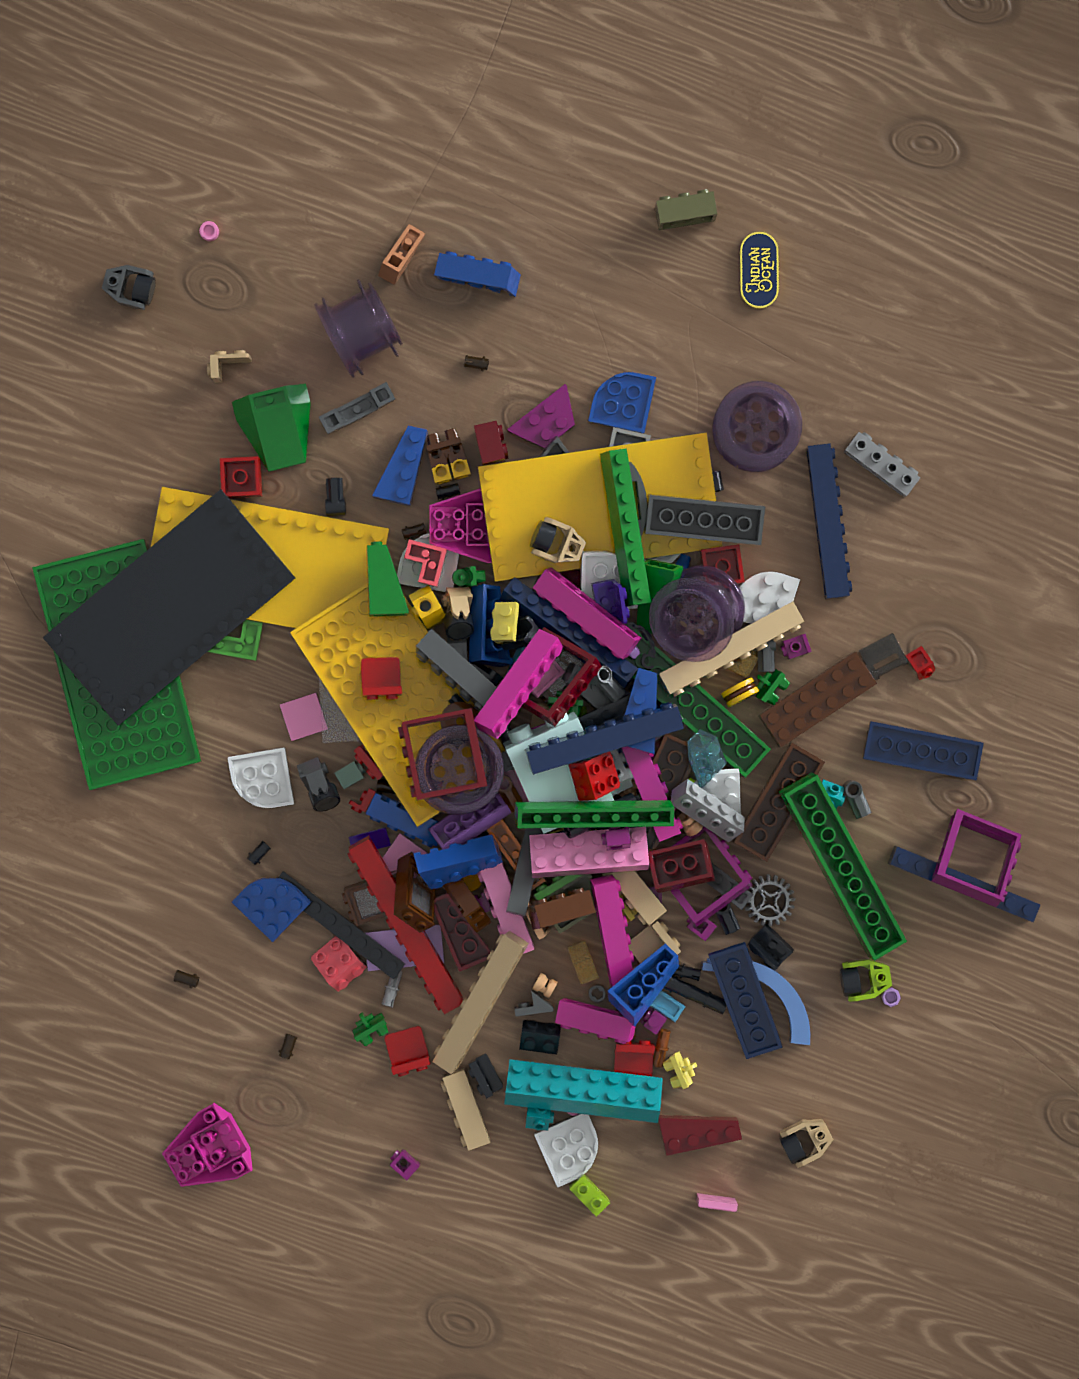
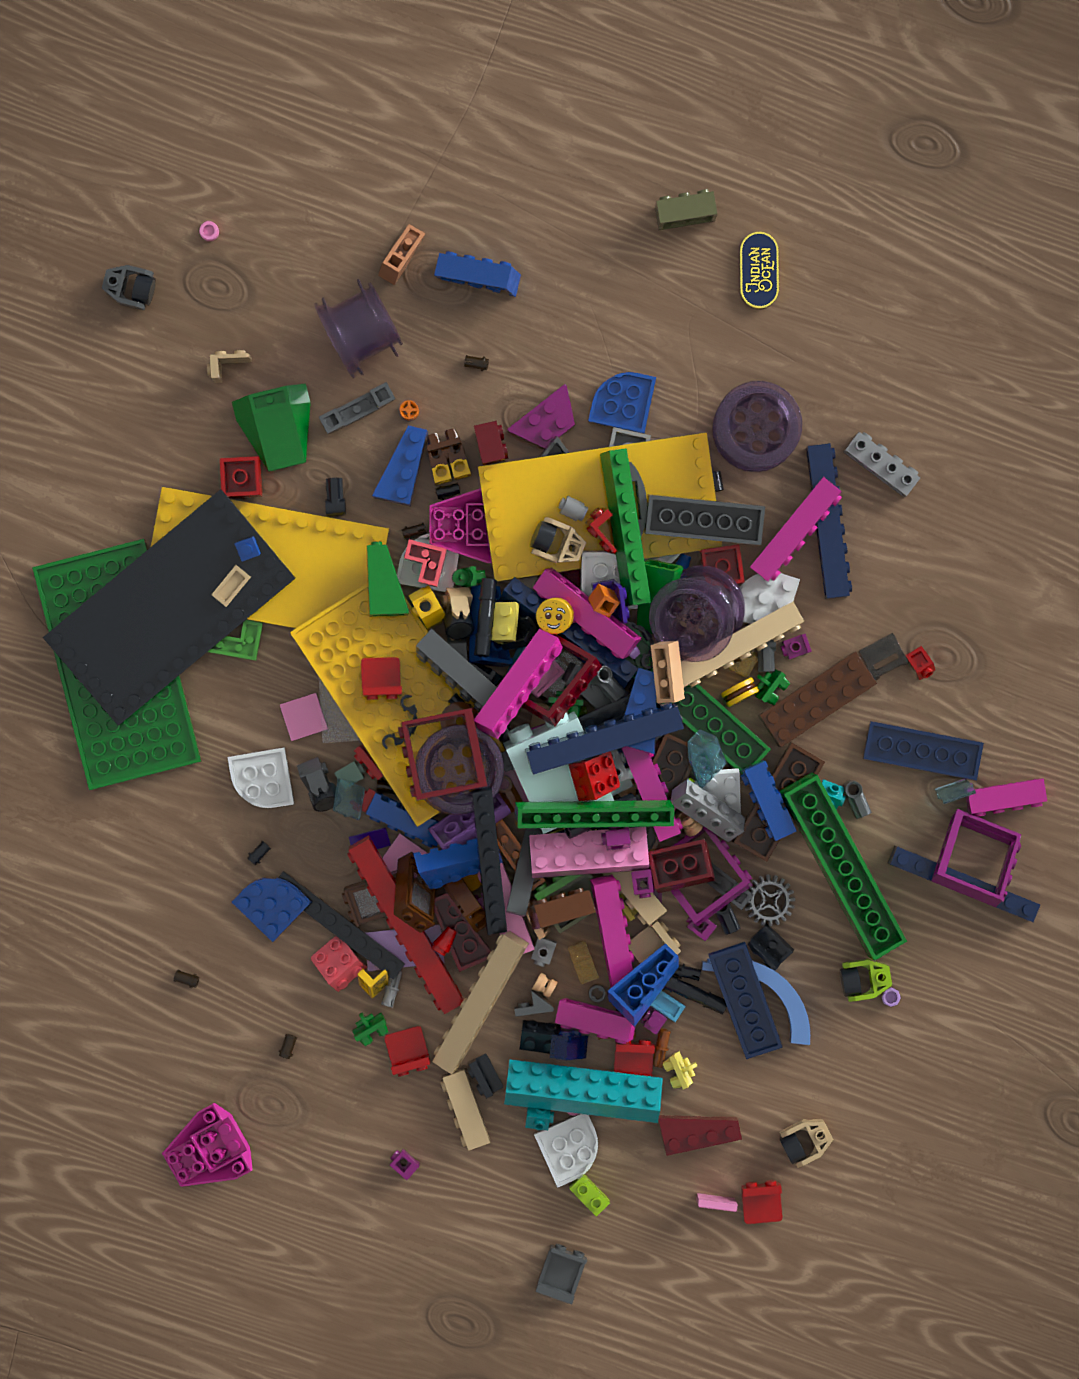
none -> tan tile [212,565,251,607]
none -> blue plate [235,536,261,561]
none -> clear light blue piece [333,778,365,820]
none -> yellow panel [357,969,389,998]
none -> black piece [382,695,418,750]
none -> orange wheel [399,400,419,421]
none -> red cone [431,926,457,956]
none -> black plate [471,787,507,935]
none -> black piece [474,578,497,657]
none -> light grey brick [531,938,557,967]
none -> yellow head [536,597,574,634]
none -> dark grey panel [536,1244,587,1305]
none -> clear blue brick [550,1030,588,1060]
none -> light grey brick [558,496,588,521]
none -> red bracket [585,507,617,554]
none -> orange brick [588,583,620,618]
none -> magenta brick [631,869,655,899]
none -> light nougat brick [651,641,685,703]
none -> blue wedge [740,760,797,841]
none -> red bracket [741,1180,783,1224]
none -> dark pink brick [750,477,842,582]
none -> clear light blue piece [935,778,976,804]
none -> dark pink brick [965,778,1047,817]

